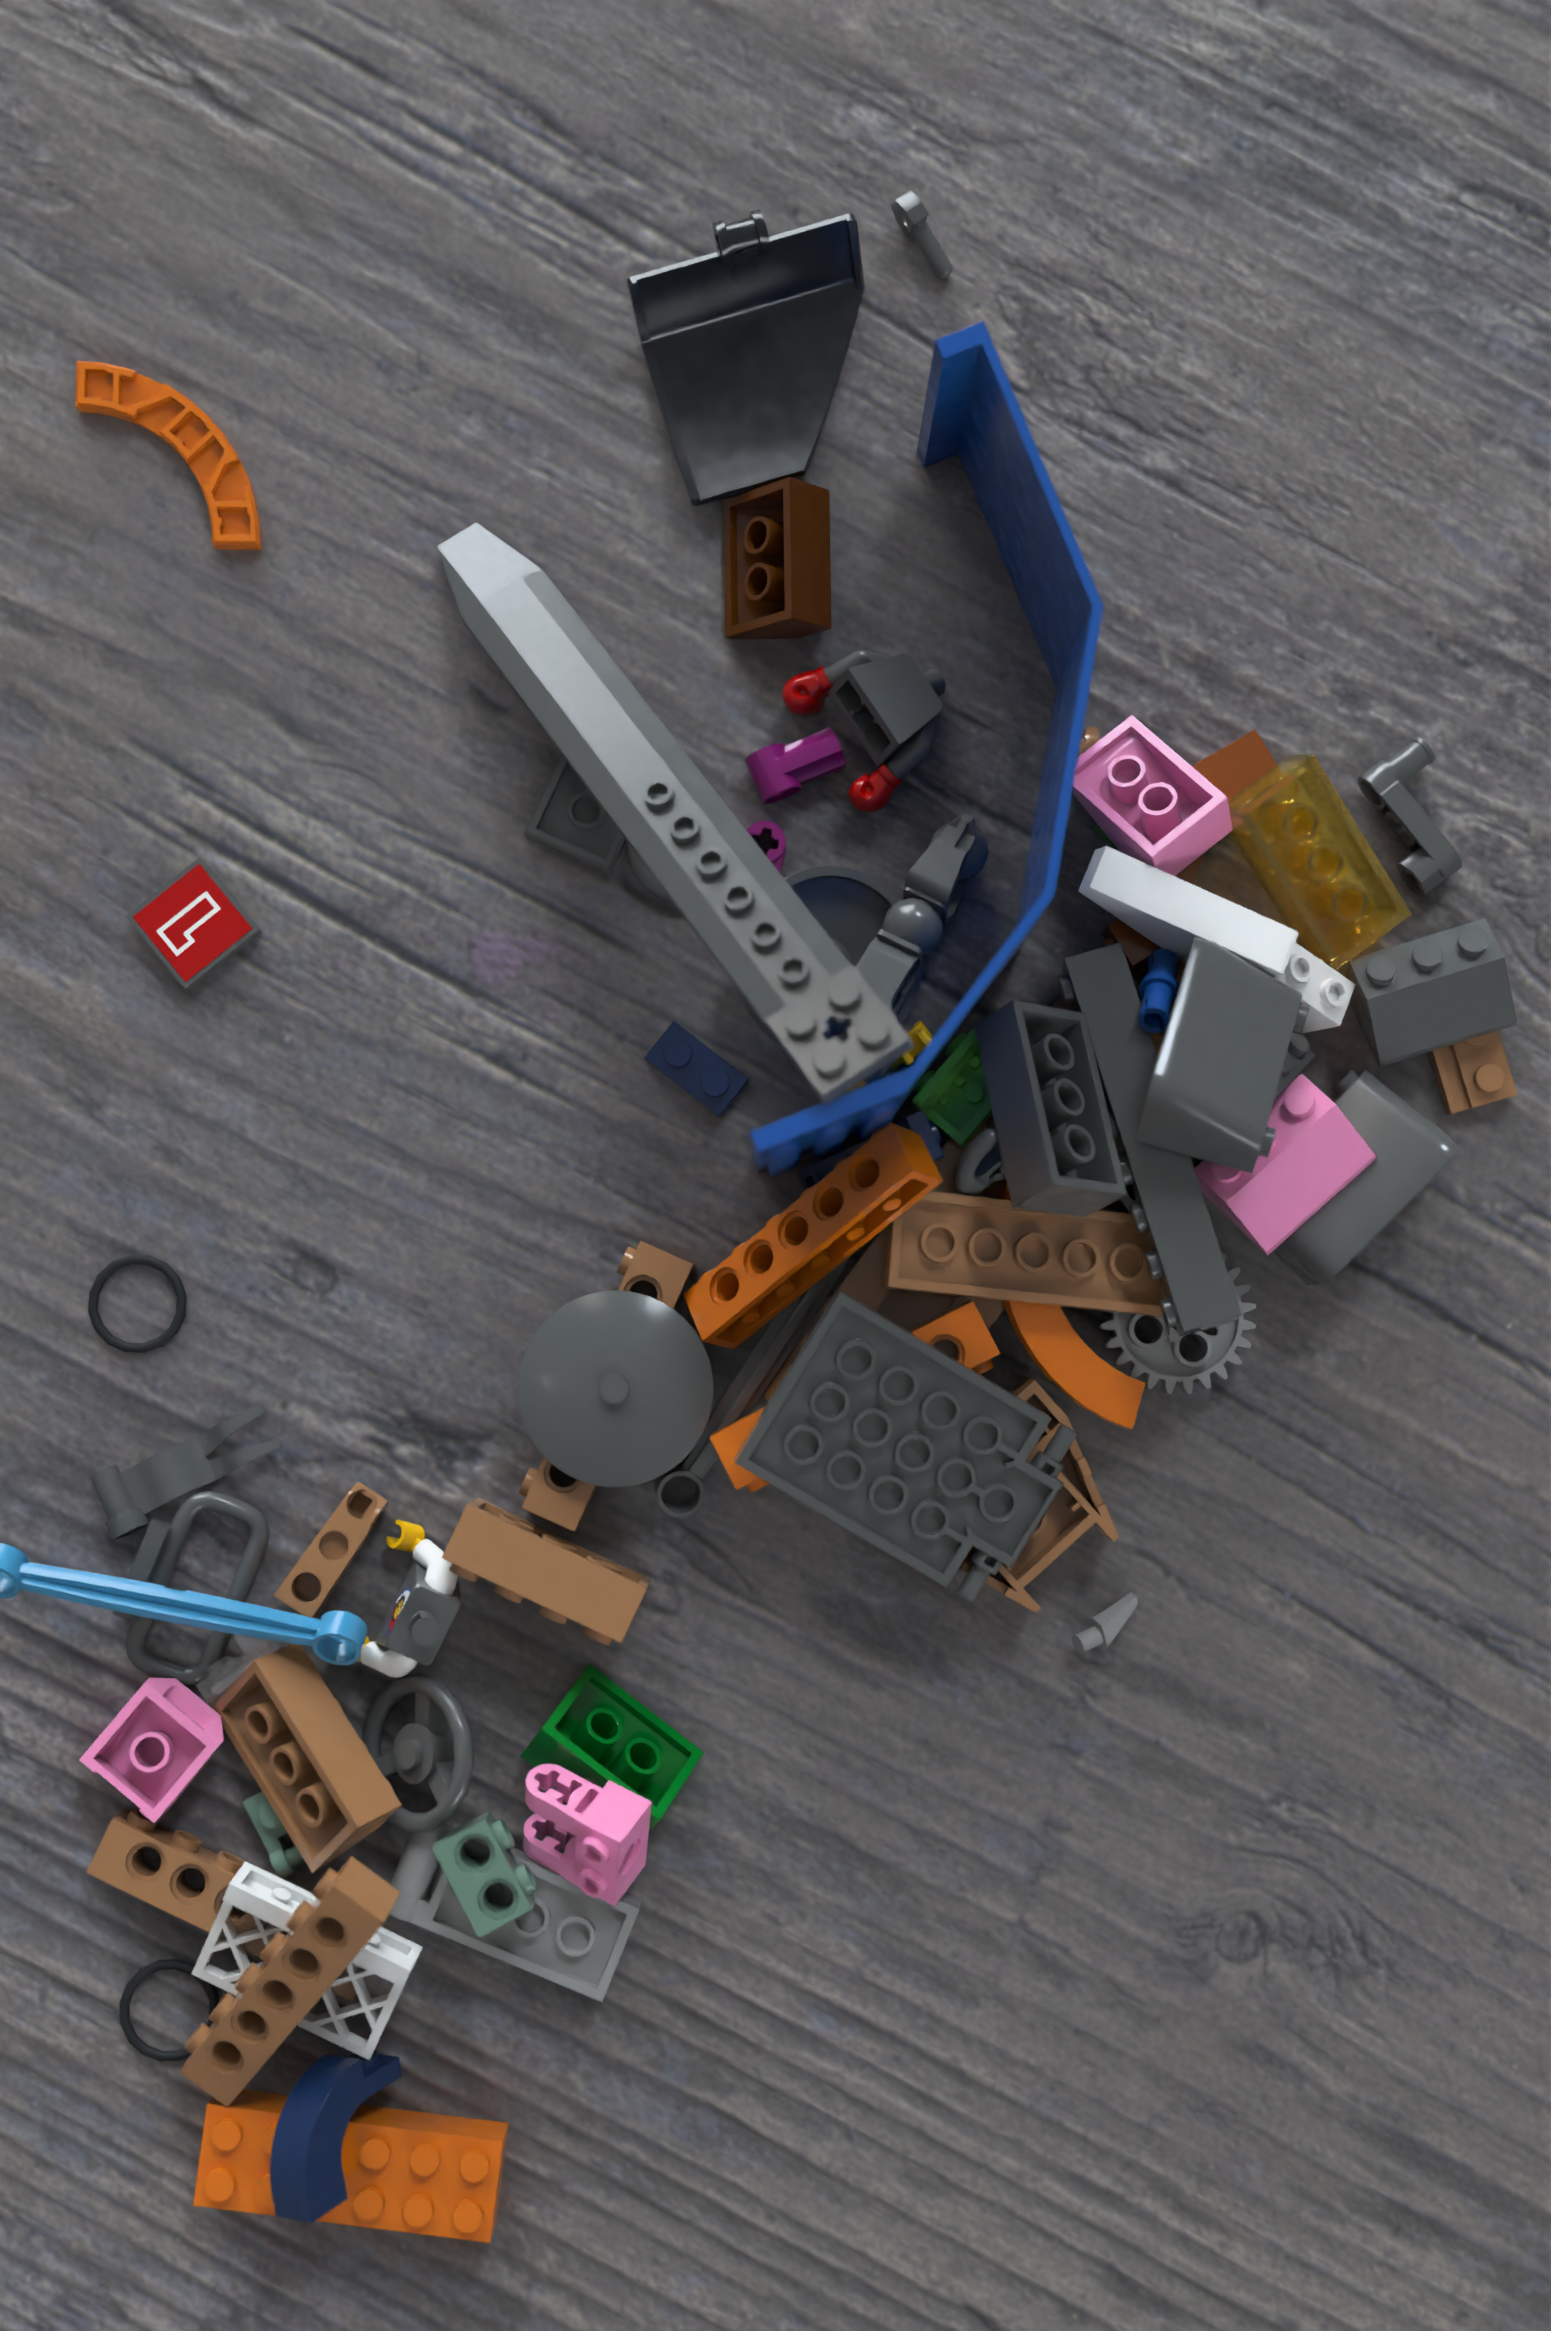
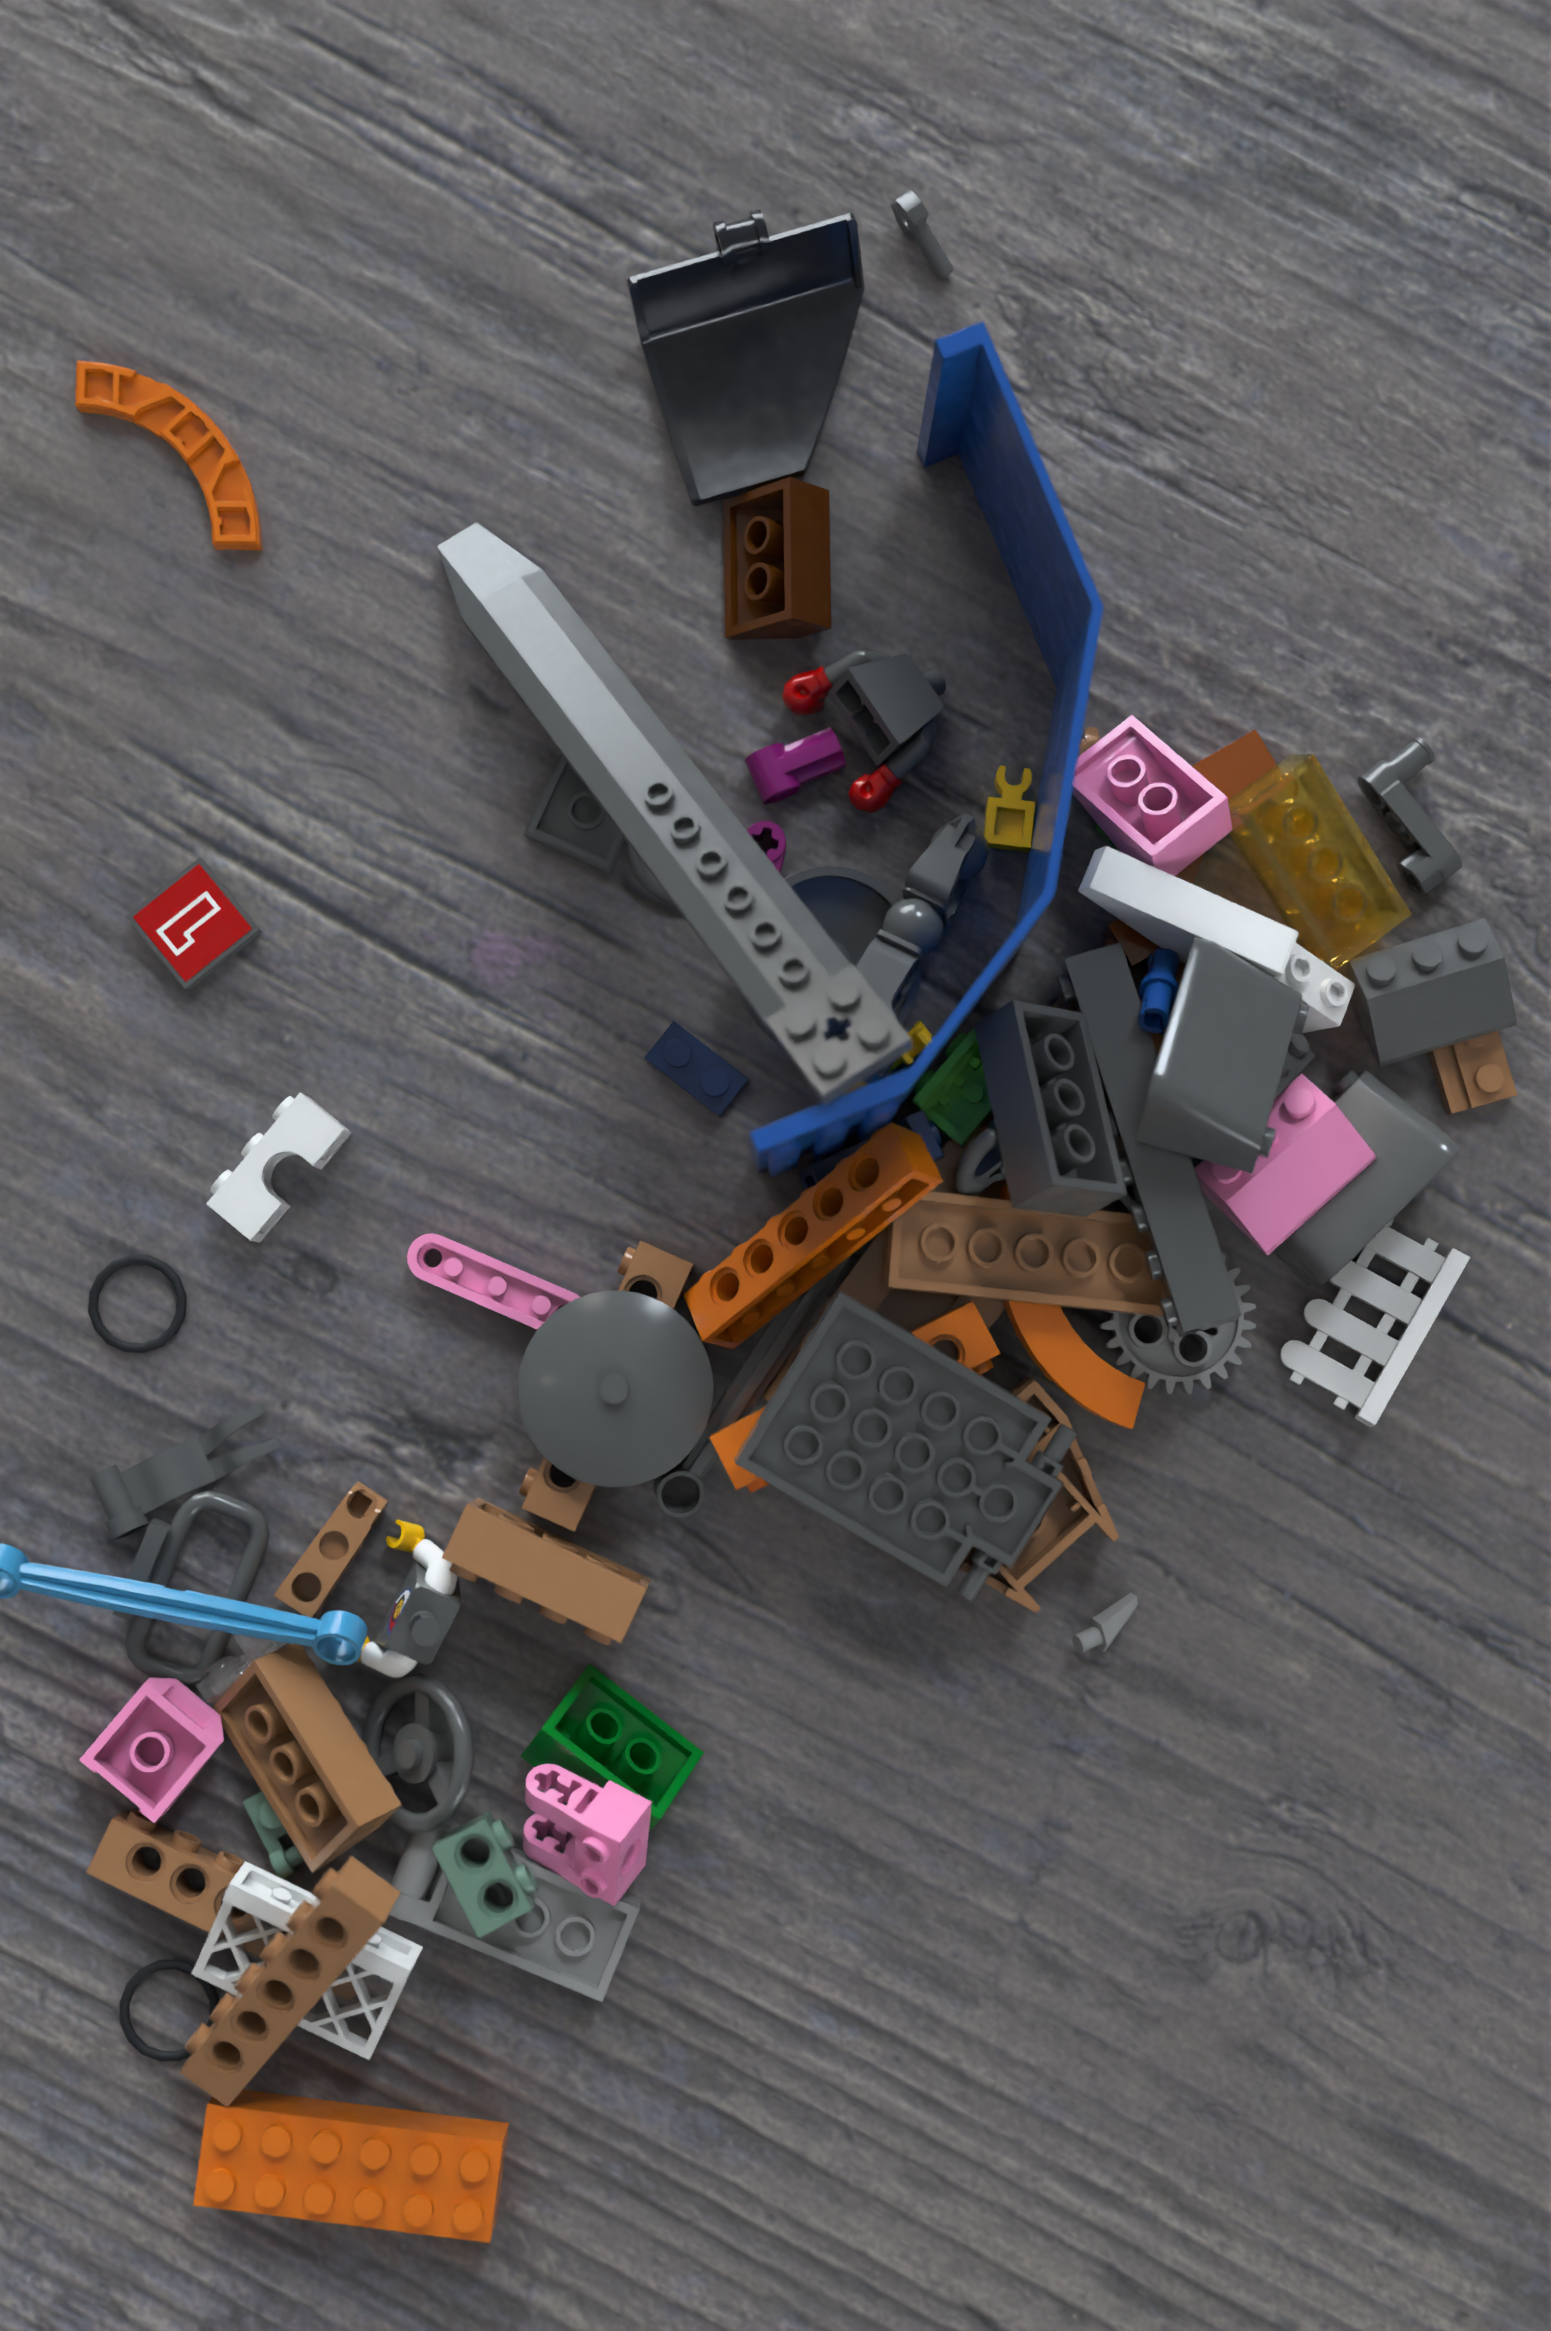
dark blue arch [270,2050,402,2223] -> none
none -> white arch [206,1093,352,1243]
none -> bright pink plate [407,1233,580,1330]
none -> yellow plate [983,765,1035,852]
none -> white fence [1280,1219,1470,1428]

